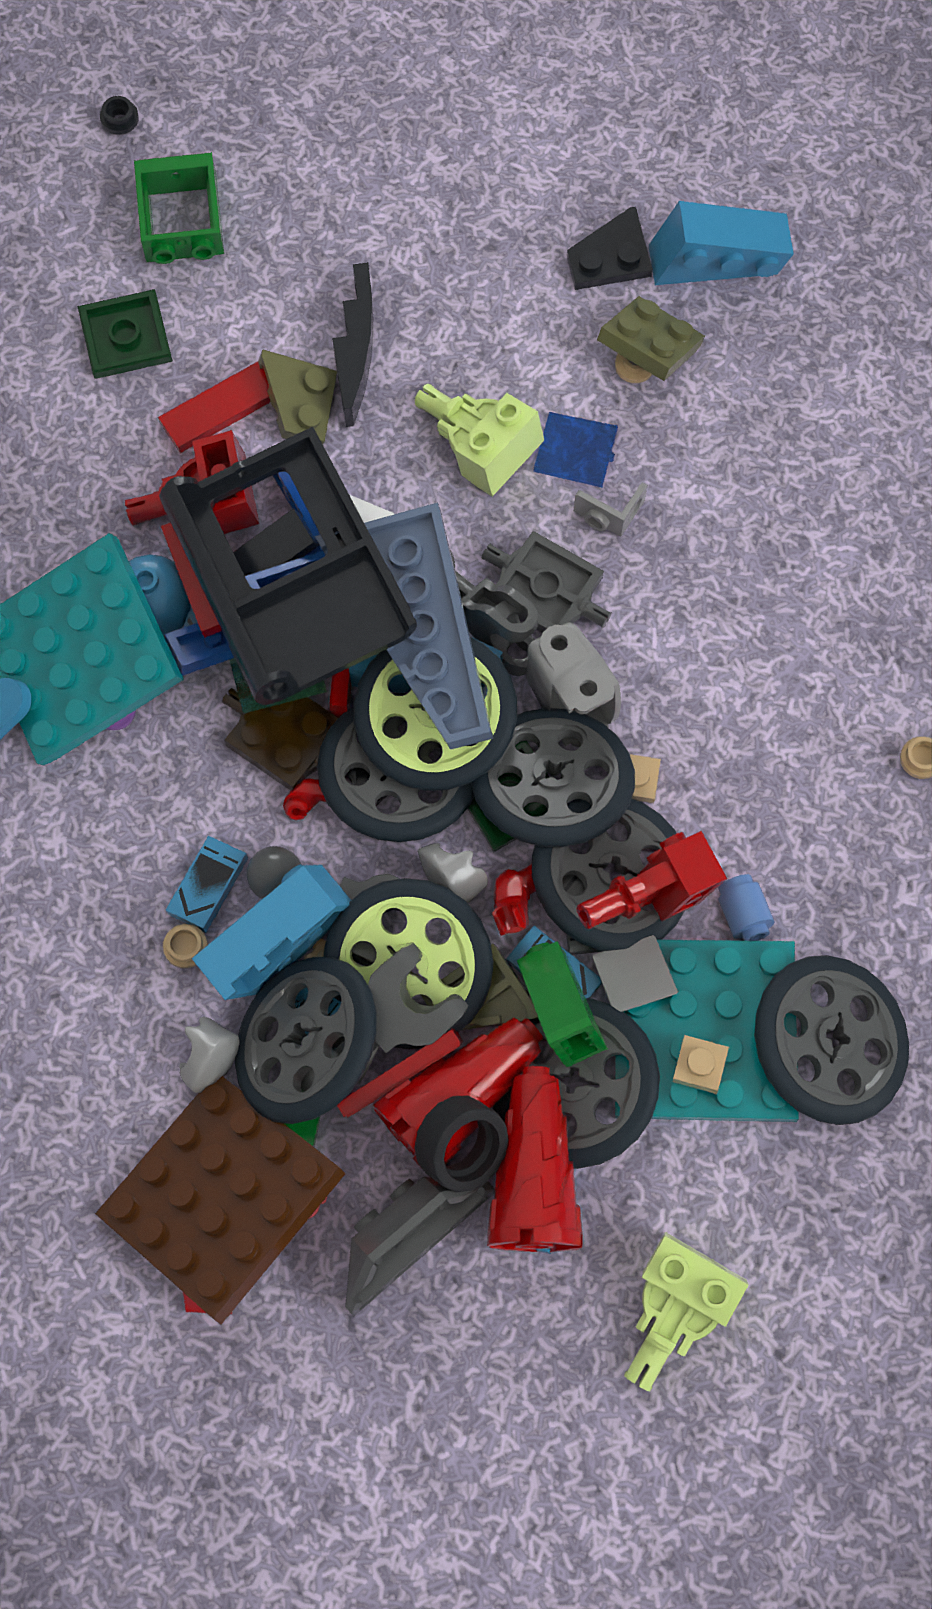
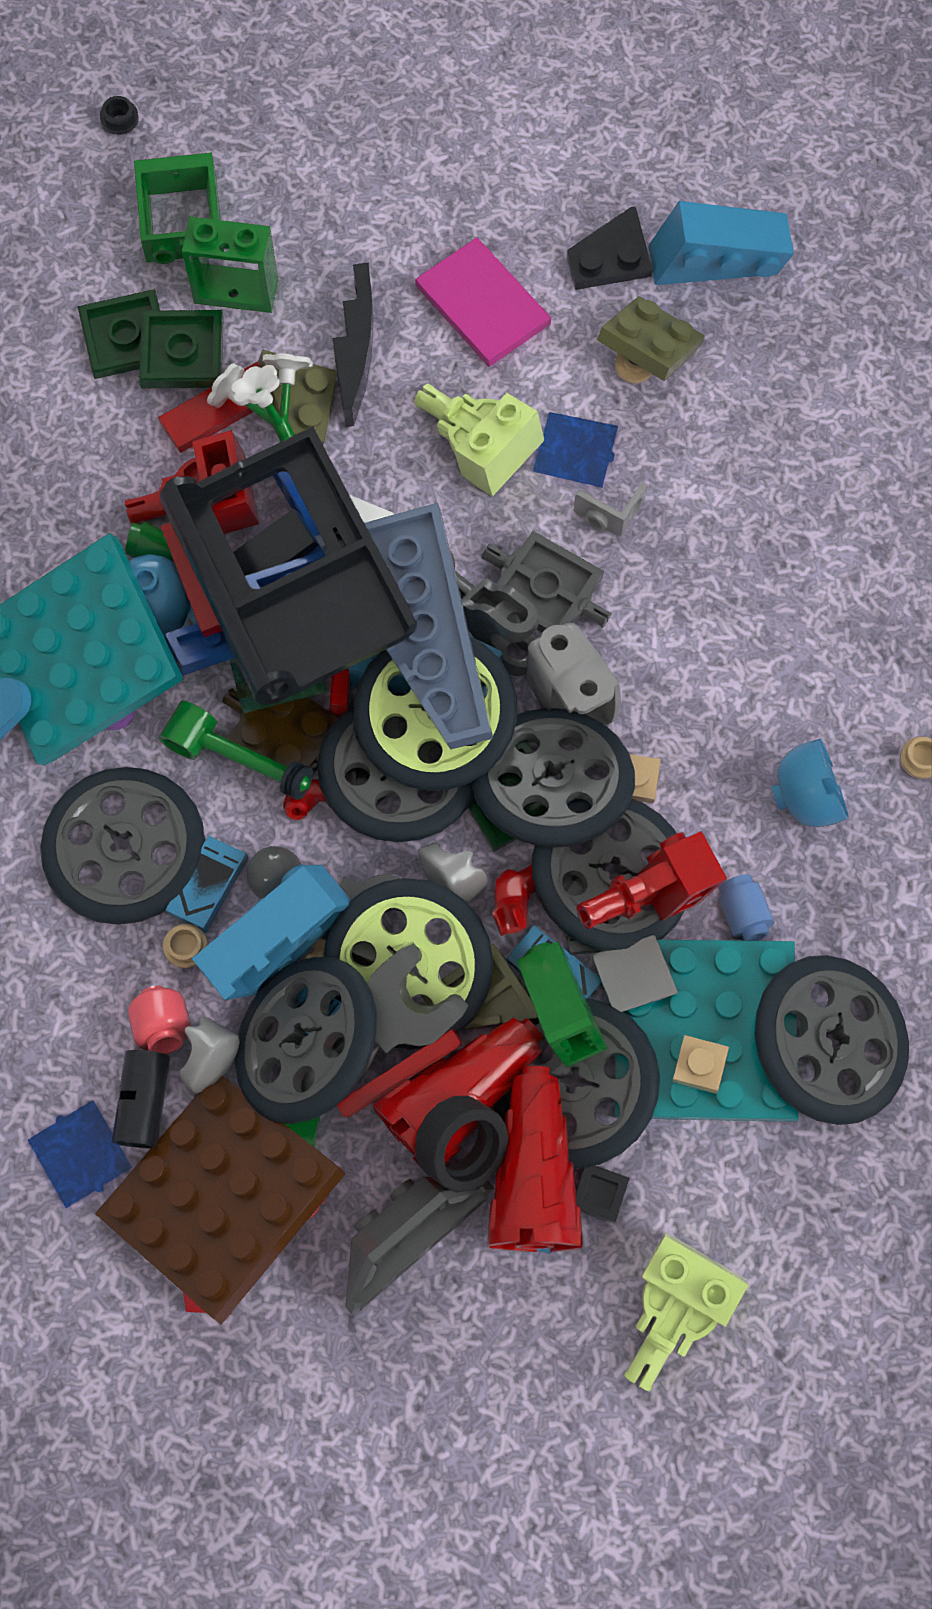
none -> clear blue piece [28,1100,133,1208]
none -> wedge [40,767,205,925]
none -> black pin [111,1050,170,1149]
none -> green cone [125,521,174,561]
none -> coral head [128,986,191,1055]
none -> dark green tile [139,310,224,389]
none -> green piece [158,700,313,800]
none -> green window [182,216,278,313]
none -> white plant [207,353,313,442]
none -> dark pink tile [415,237,551,367]
none -> black plate [576,1166,630,1224]
none -> dark azure cylinder [772,738,849,827]

